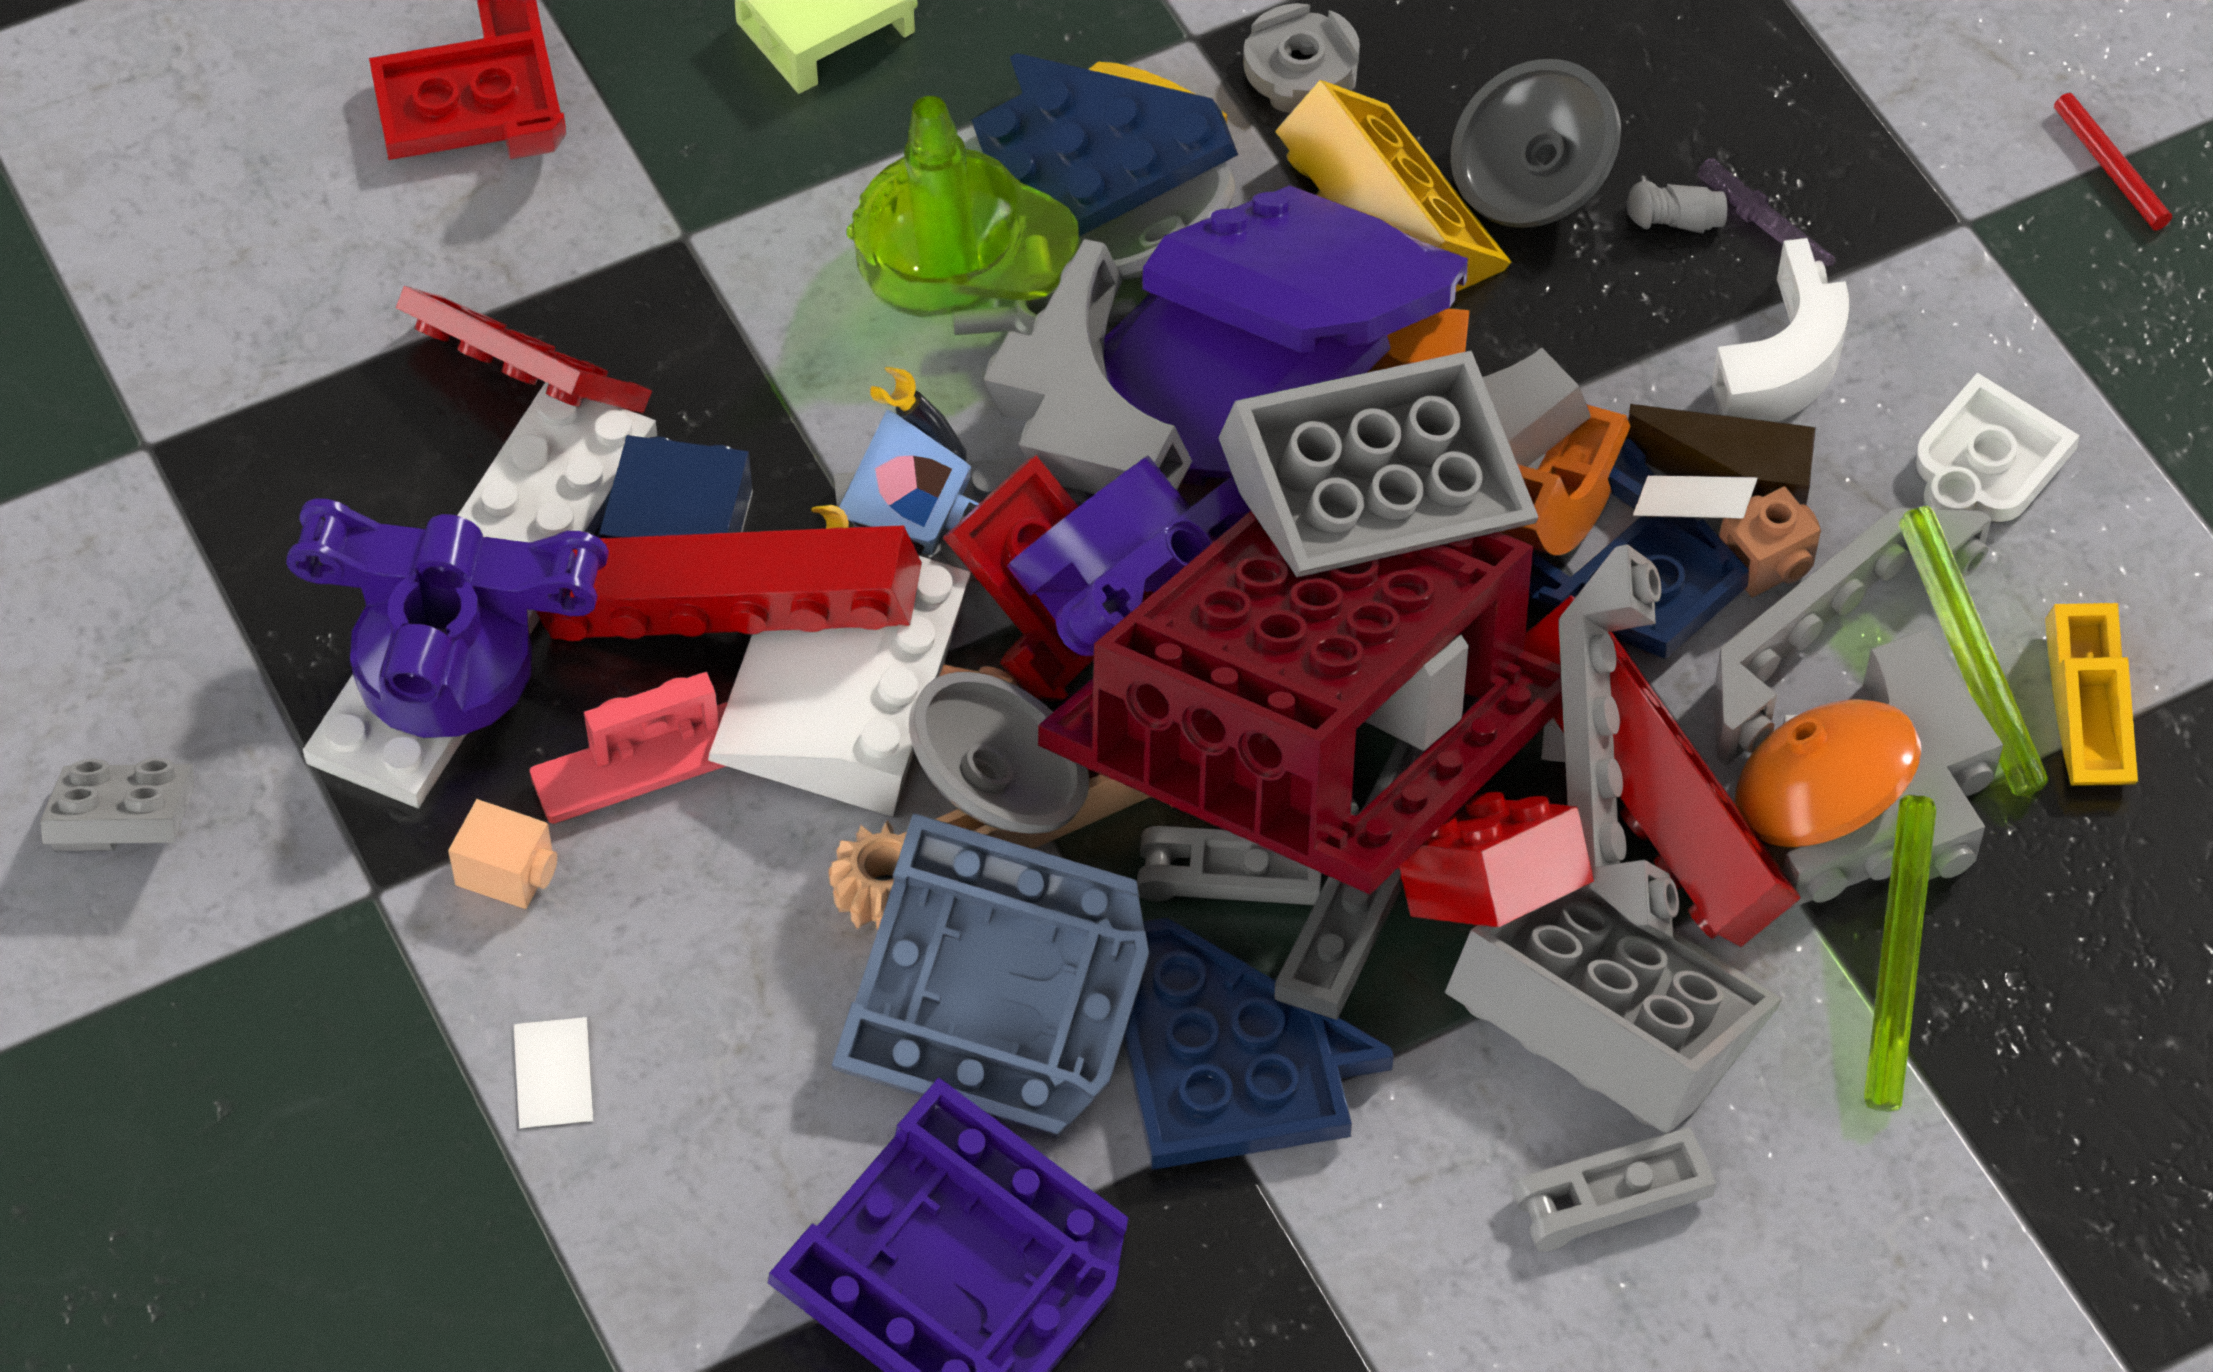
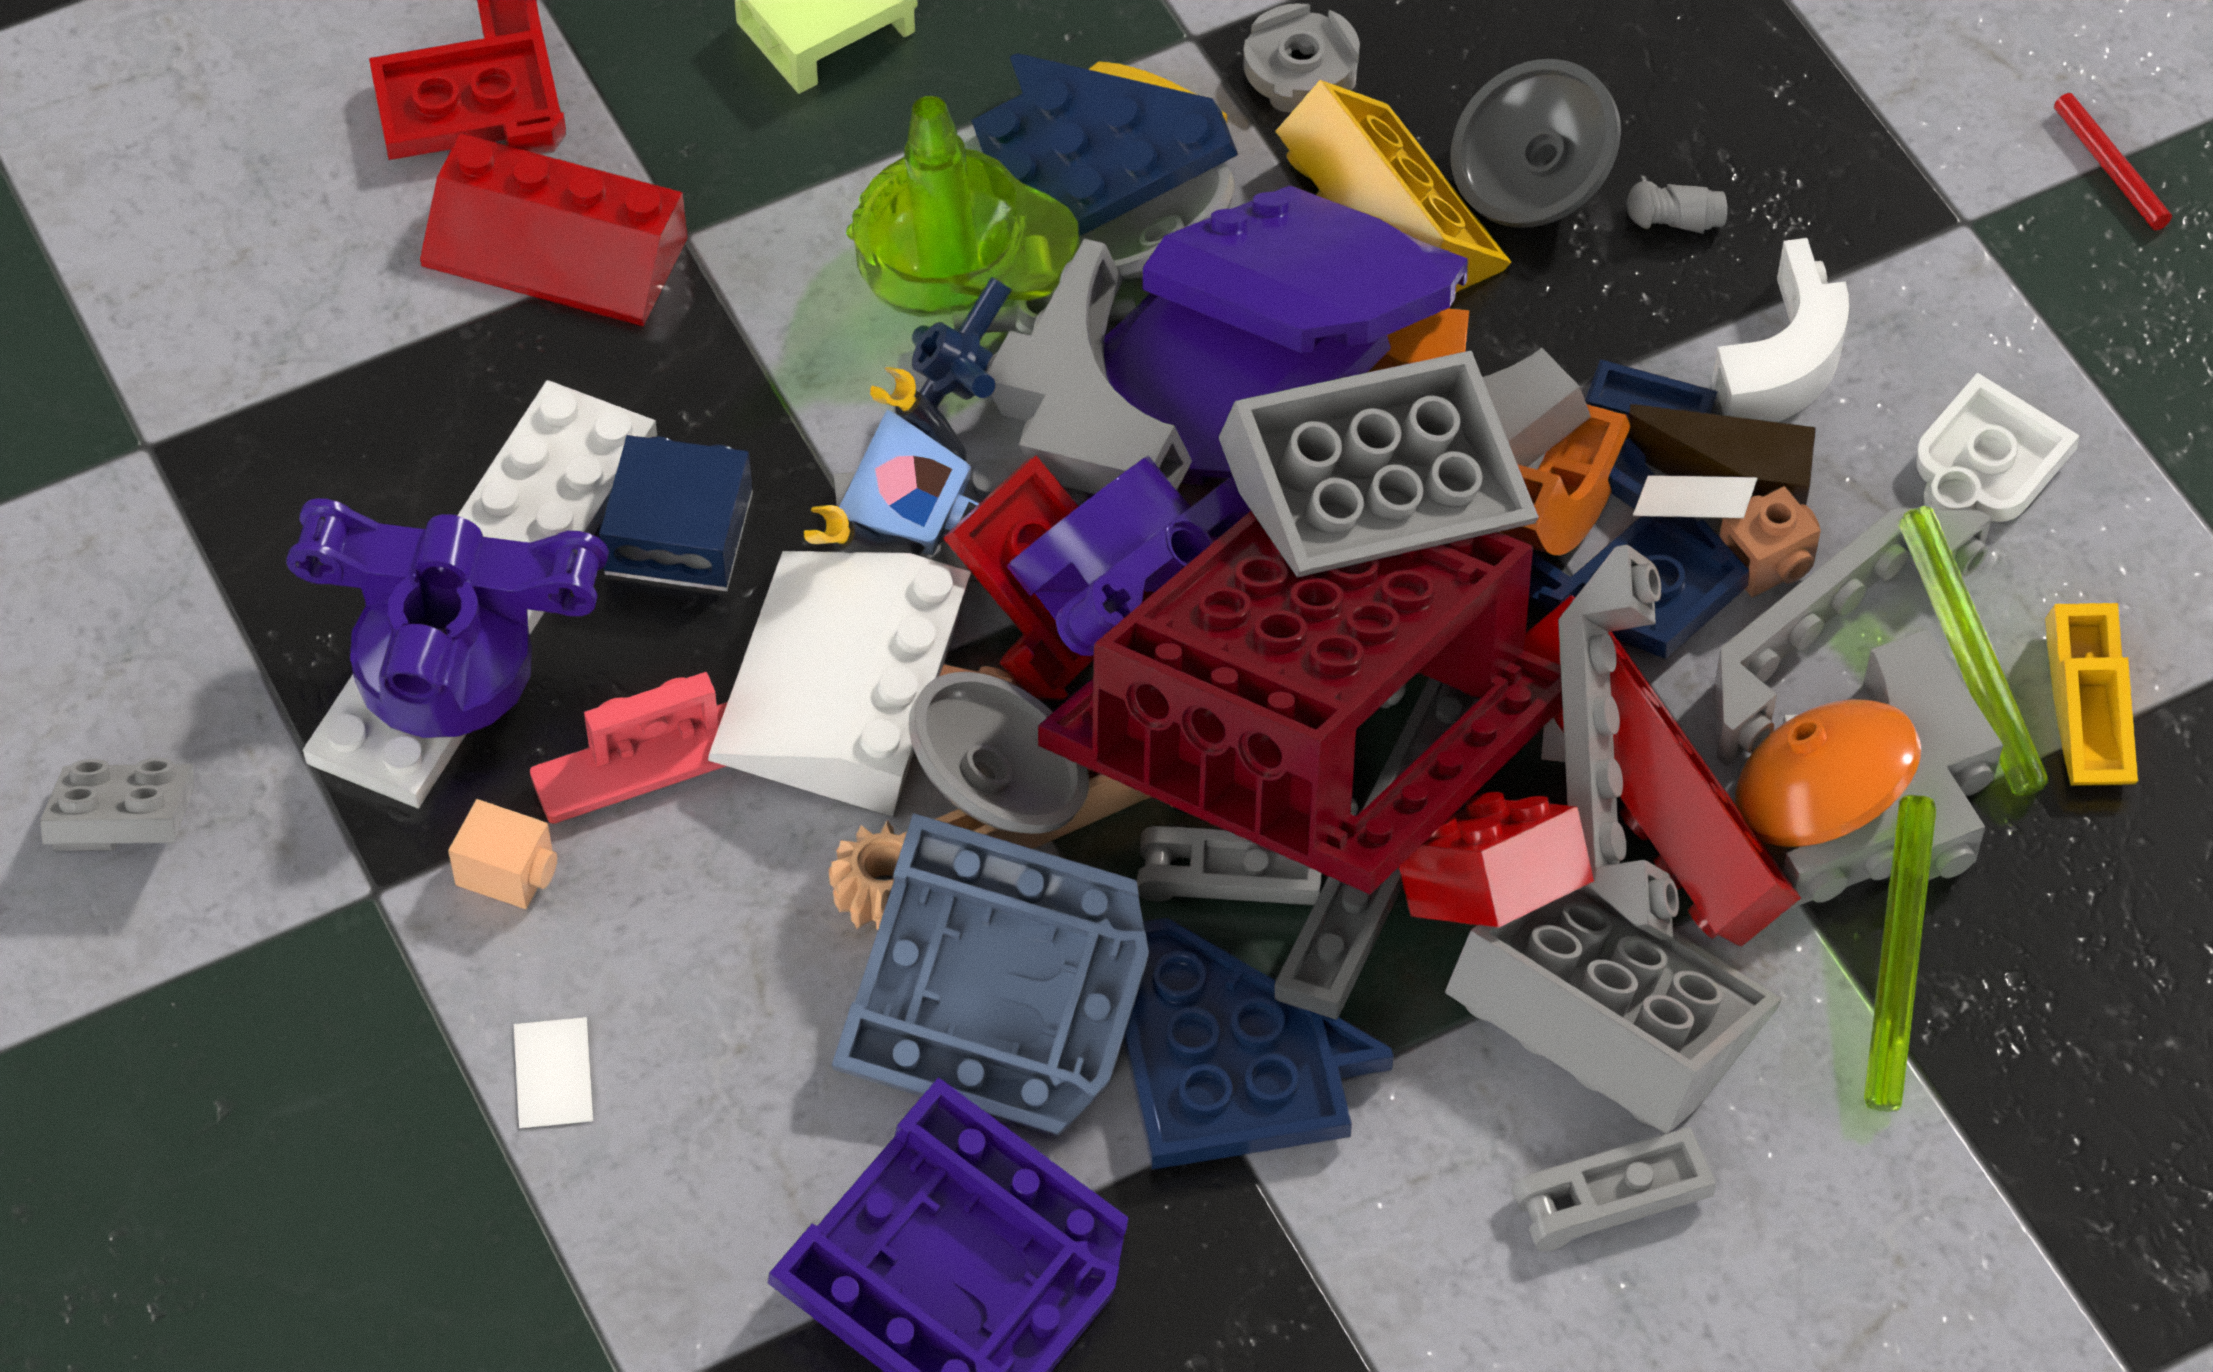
wing [395,286,652,413] -> none
red brick [536,525,922,641] -> none
light grey slope [1365,635,1468,751] -> none
clear purple piece [1698,158,1835,266] -> none
none -> red slope [420,133,688,327]
none -> dark blue bar [912,277,1013,409]
none -> dark blue tile [1585,359,1718,418]

